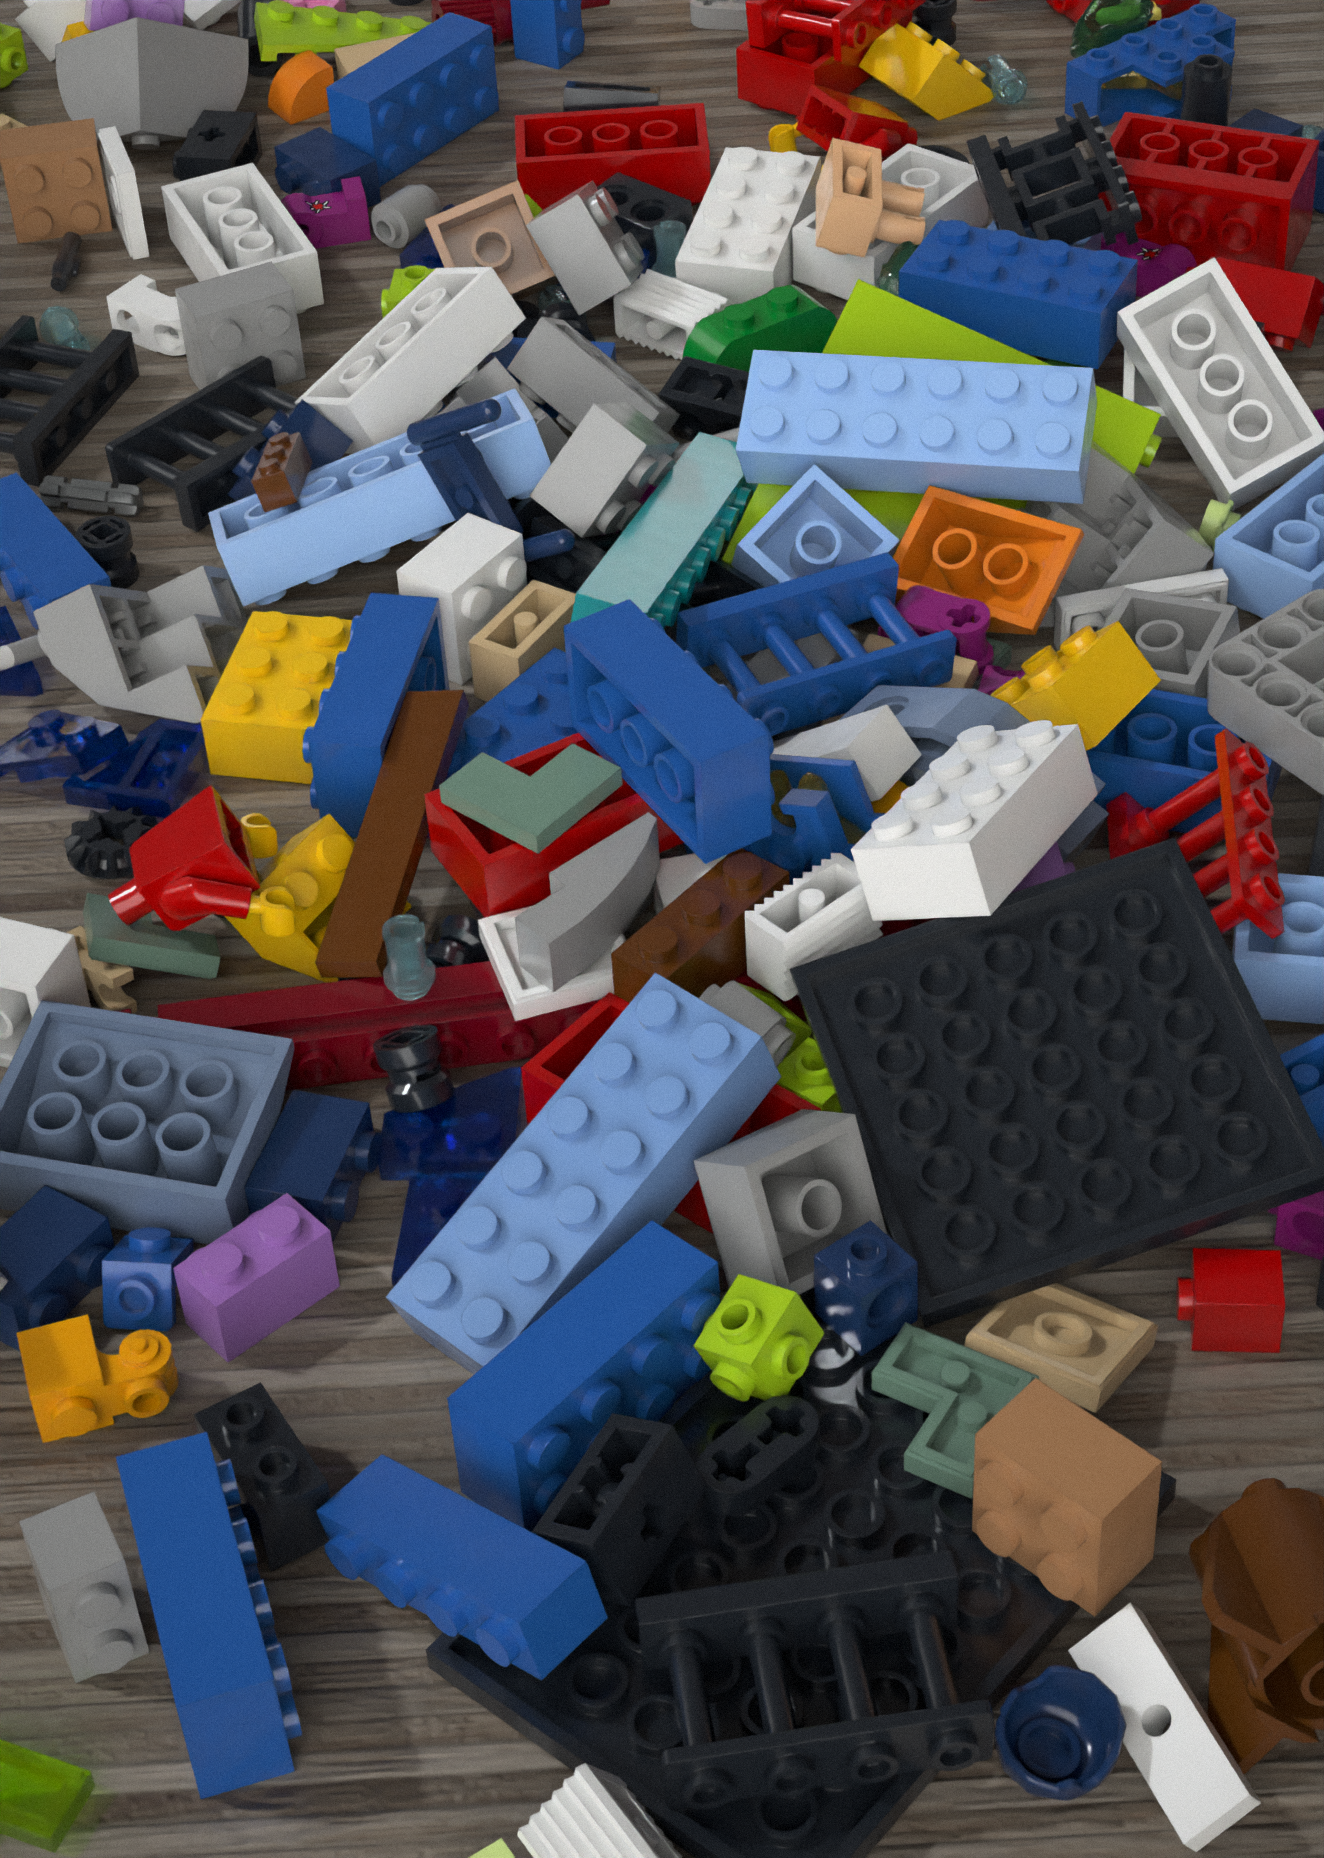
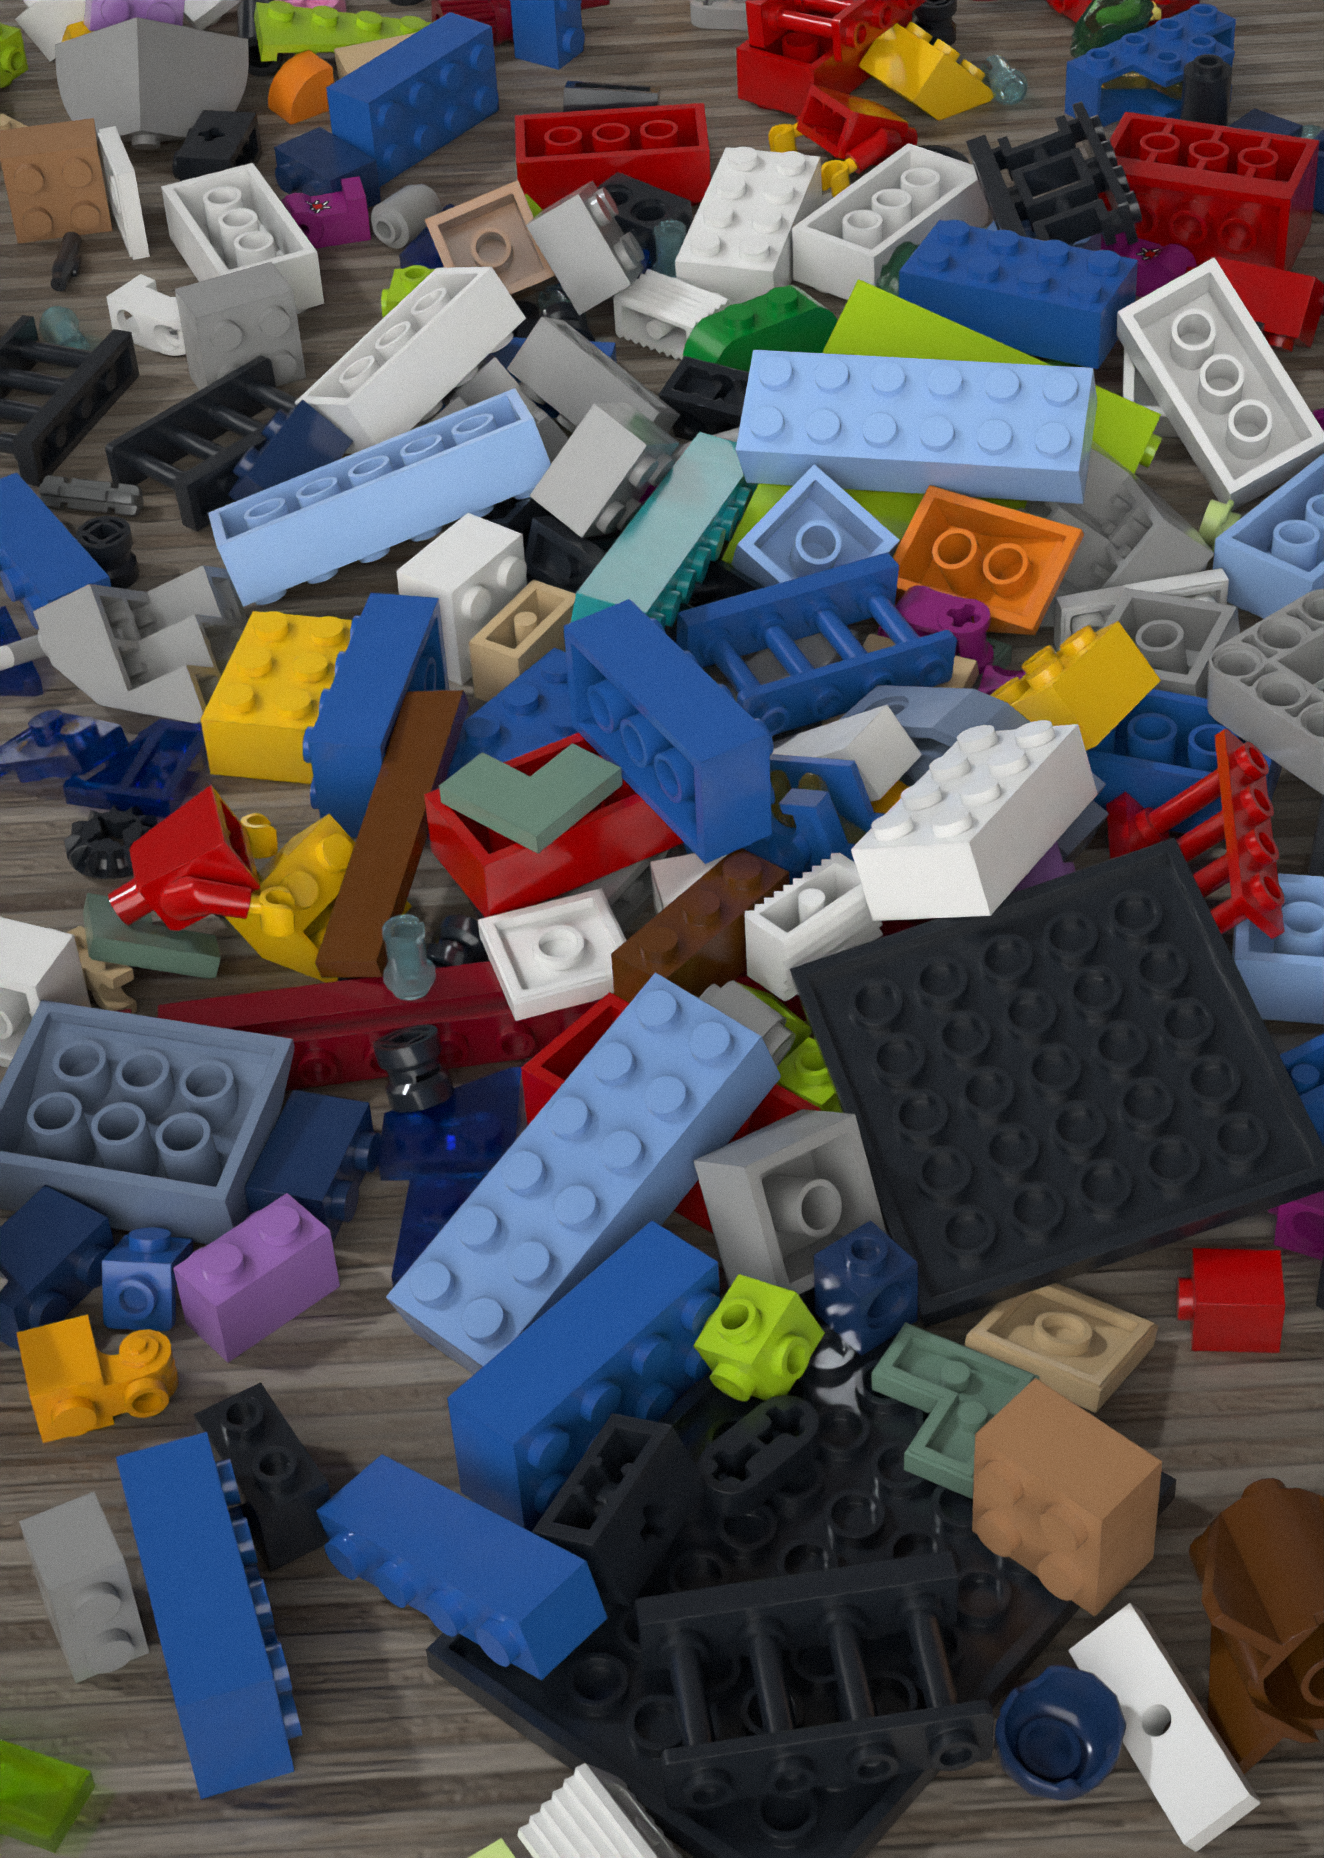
reddish brown piece [251,432,312,512] -> none
dark blue plate [407,398,575,563] -> none
light grey slope [515,812,660,992] -> none
light nougat brick [815,138,926,258] -> none

